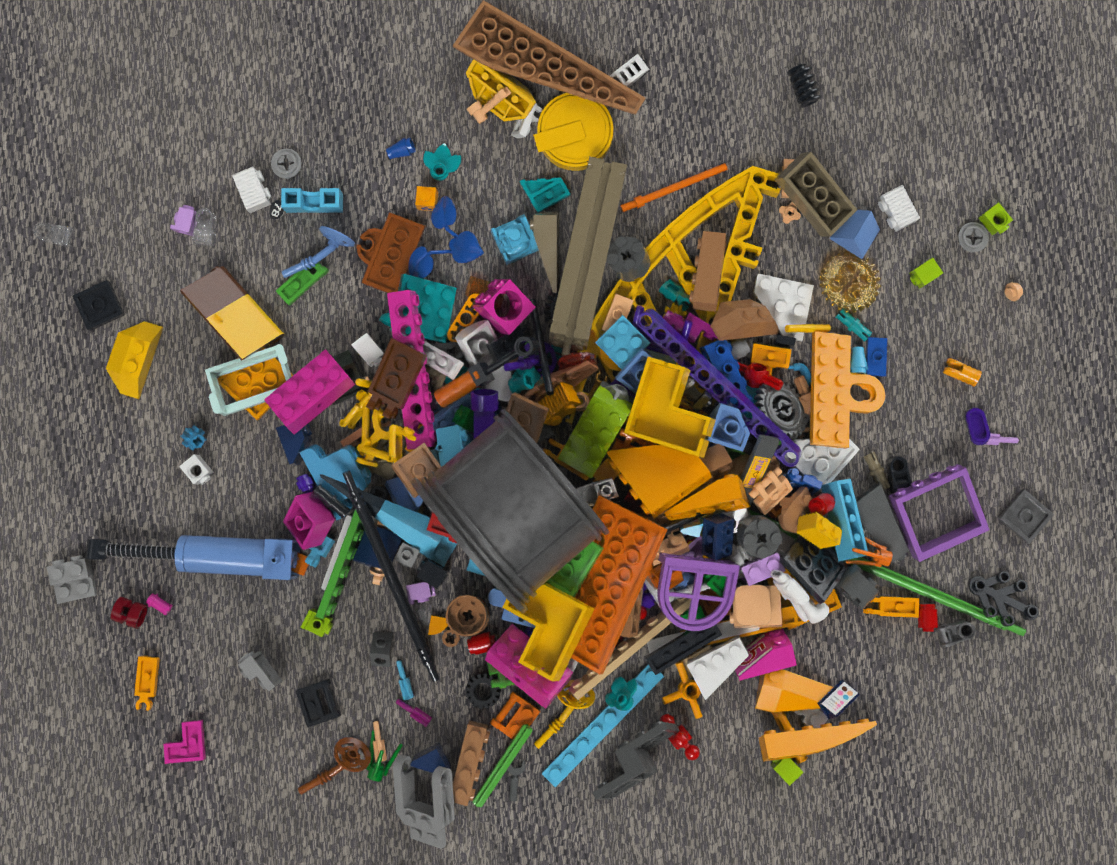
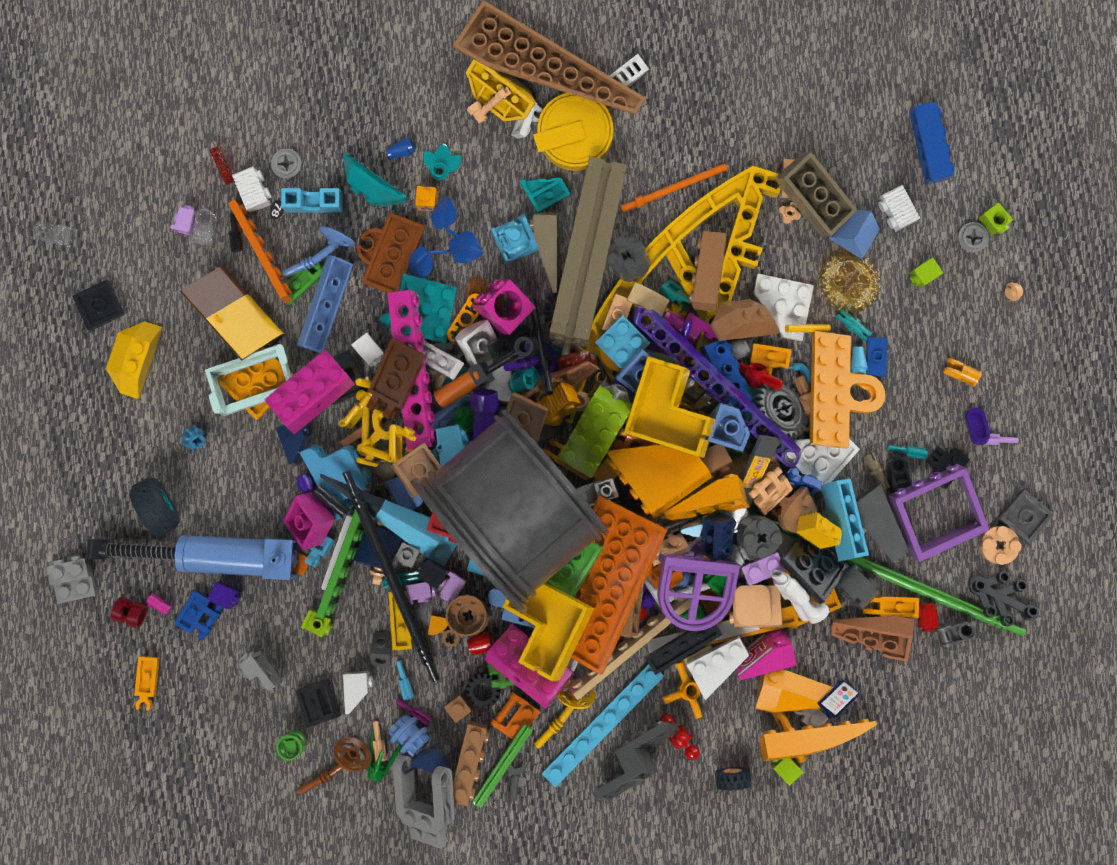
dark pink plate [163,720,206,764] -> none
white brick [179,454,214,485] -> none
teal plate [605,677,637,711] -> none
black tile [773,335,796,348] -> none
black piece [787,64,822,108] -> none
red brick [809,493,835,516] -> none
orange plant [846,537,893,567] -> none
none -> black wheel [129,477,180,536]
none -> blue plate [174,590,223,640]
none -> dark purple brick [207,581,241,609]
none -> clear red piece [209,146,235,185]
none -> orange plate [228,199,292,304]
none -> black axle [229,213,242,252]
none -> bright green wheel [276,730,307,761]
none -> medium blue piece [297,255,353,353]
none -> teal wedge [343,152,408,207]
none -> white slope [343,671,373,714]
none -> teal axle [382,570,421,589]
none -> yellow plate [388,590,413,651]
none -> medium blue piece [389,715,430,757]
none -> lavender brick [439,570,467,602]
none -> medium nougat brick [444,692,473,723]
none -> tan slope [627,282,669,316]
none -> black wheel [715,767,751,791]
none -> nougat wedge [831,616,915,662]
none -> teal axle [887,445,928,460]
none -> blue brick [909,102,955,185]
none -> black hinge [926,446,970,489]
none -> light nougat plate [980,526,1021,565]

